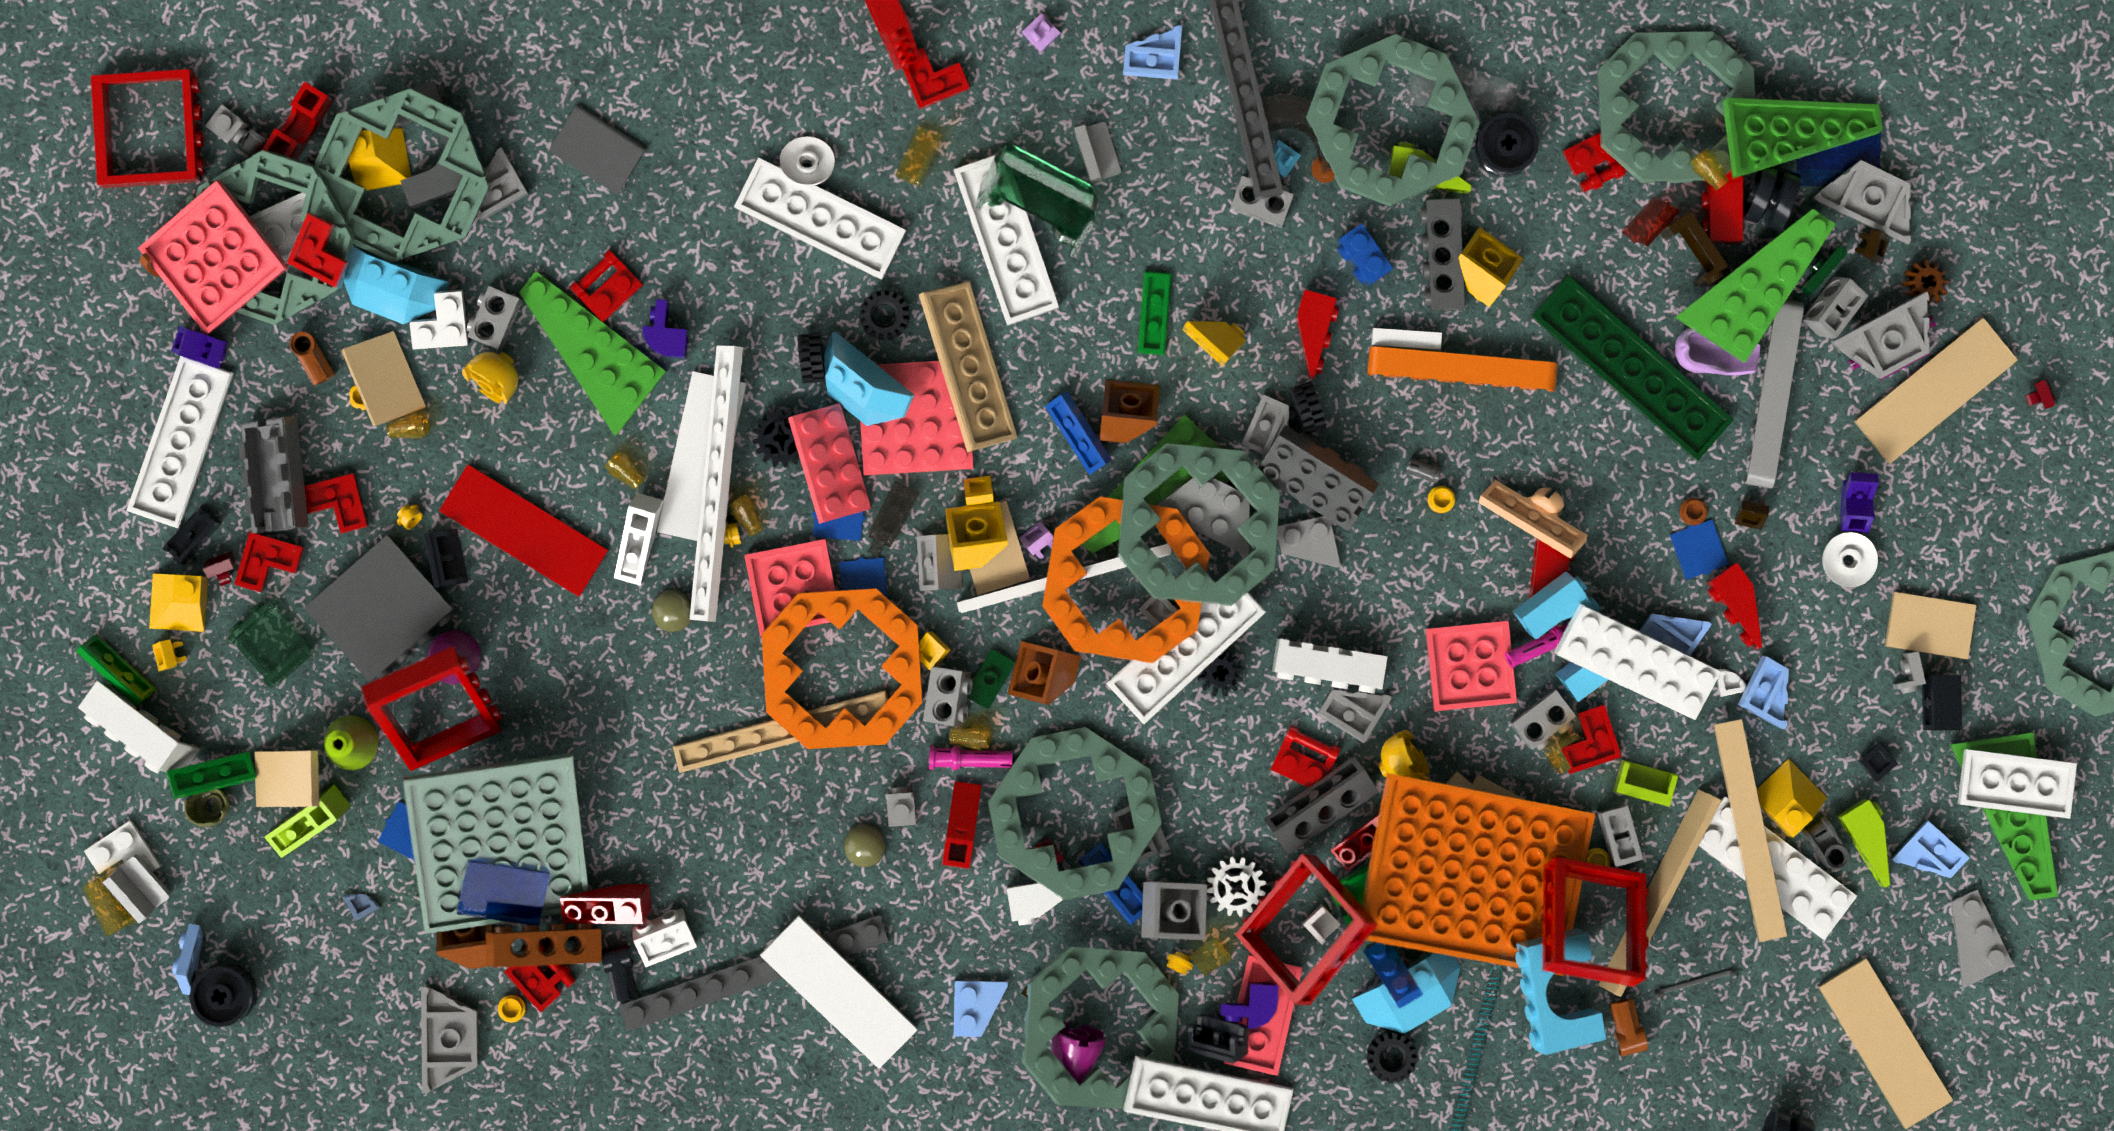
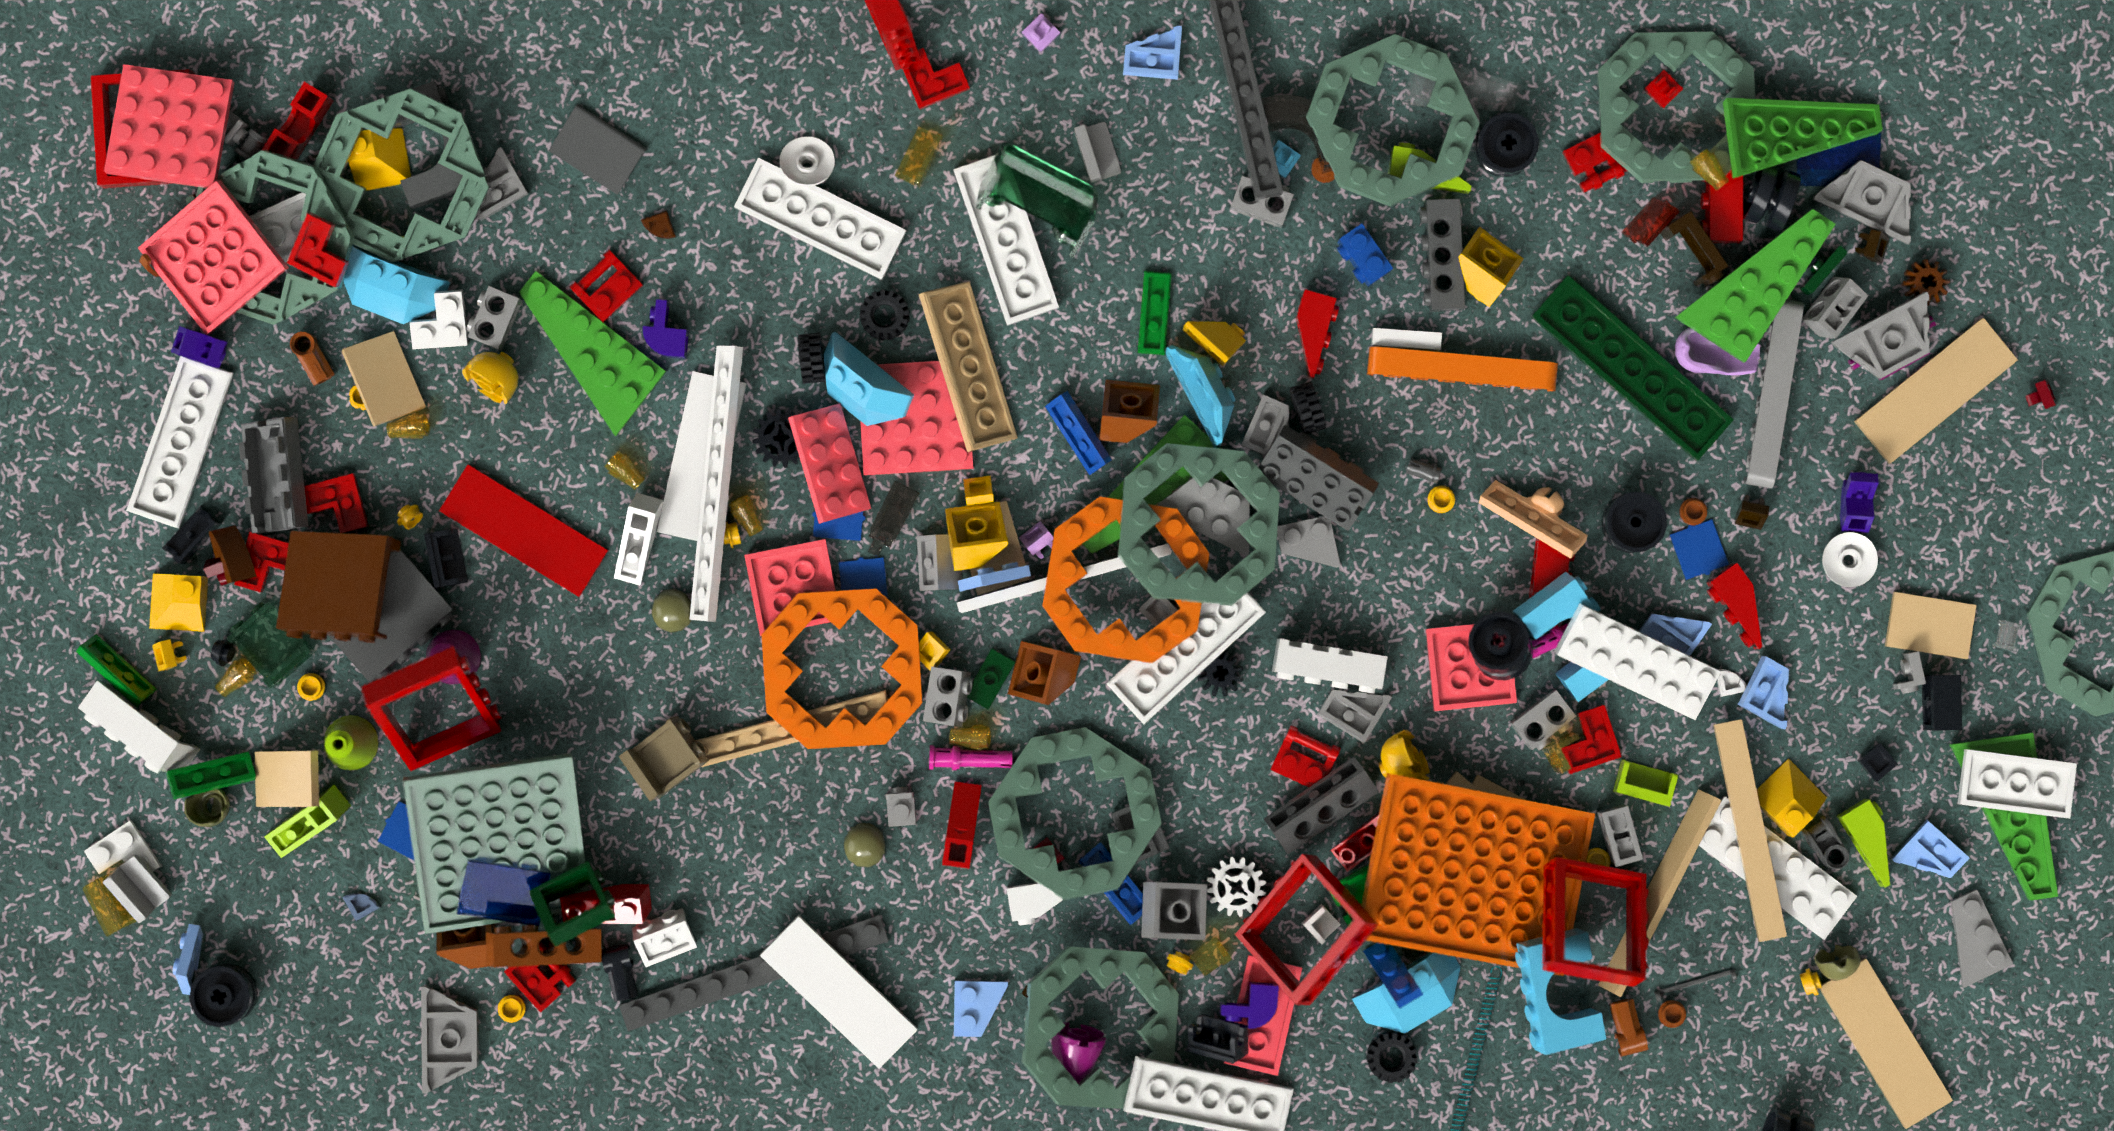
none -> coral plate [104,64,235,188]
none -> reddish brown slope [209,525,256,584]
none -> black plate [211,639,235,666]
none -> clear yellow cone [215,658,256,697]
none -> reddish brown panel [276,531,401,643]
none -> yellow plate [297,673,325,701]
none -> dark green window [528,861,616,947]
none -> dark tan panel [619,716,709,801]
none -> reddish brown tile [641,211,676,239]
none -> light blue wing [958,562,1031,592]
none -> medium azure wedge [1165,345,1235,448]
none -> black wheel [1468,612,1533,681]
none -> black wheel [1601,492,1667,553]
none -> red tile [1644,70,1683,109]
none -> dark orange plate [1658,1000,1686,1028]
none -> yellow plate [1800,968,1822,995]
none -> olive hair [1814,944,1861,981]
none -> clear bush [1992,620,2022,652]

